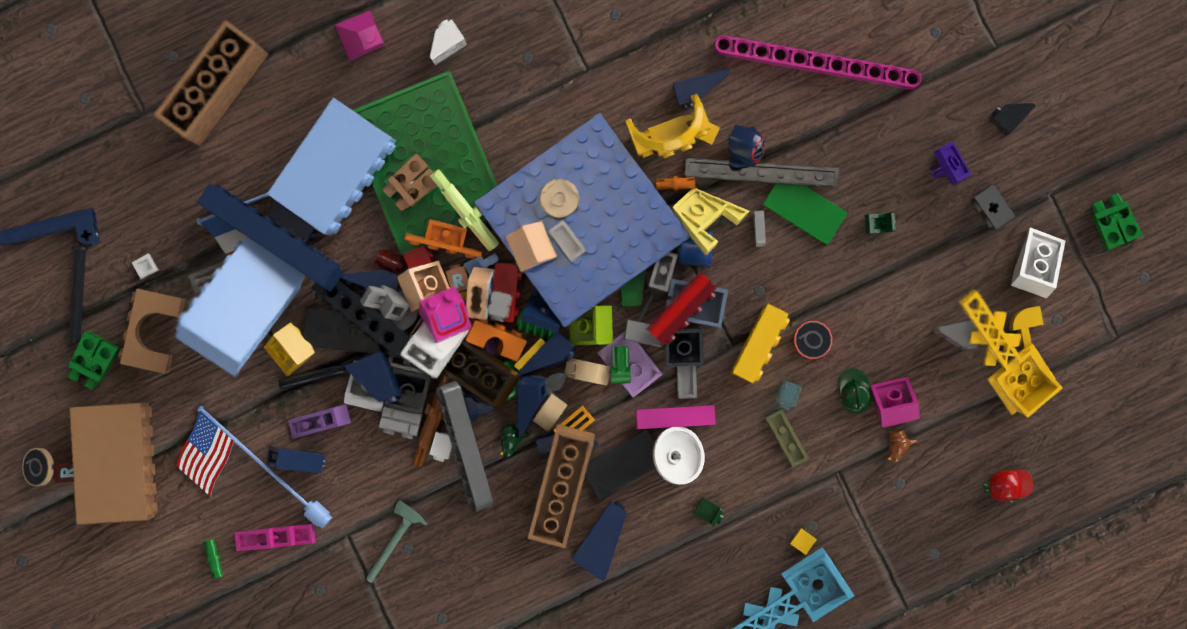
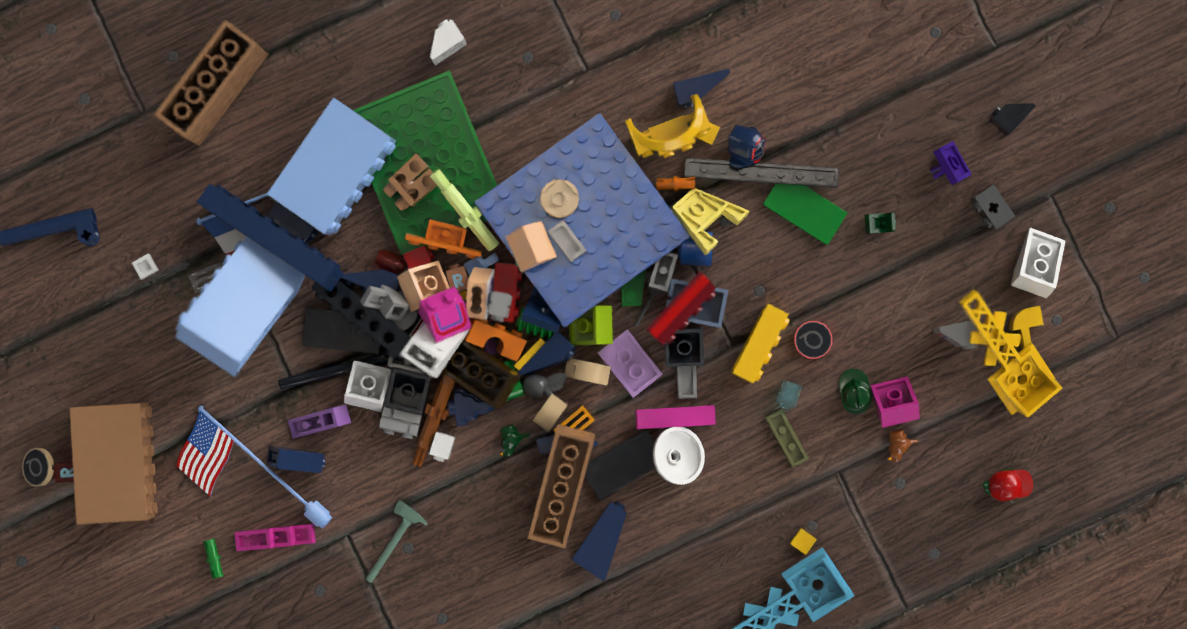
green hips [68,331,121,390] -> none
black axle [69,247,88,343] -> none
medium nougat arch [119,289,186,374] -> none
yellow slope [264,323,315,377] -> none
dark pink slope [335,11,385,61] -> none
dark blue slope [345,351,402,404] -> none
dark grey beam [436,381,493,513] -> none
dark blue slope [515,376,546,437] -> none
green piece [611,346,631,384] -> none
light grey tile [624,320,662,347] -> none
dark green bracket [693,497,725,526] -> none
dark pink beam [714,36,921,90] -> none
light grey beam [753,210,766,247] -> none
green hips [1091,193,1143,252] -> none

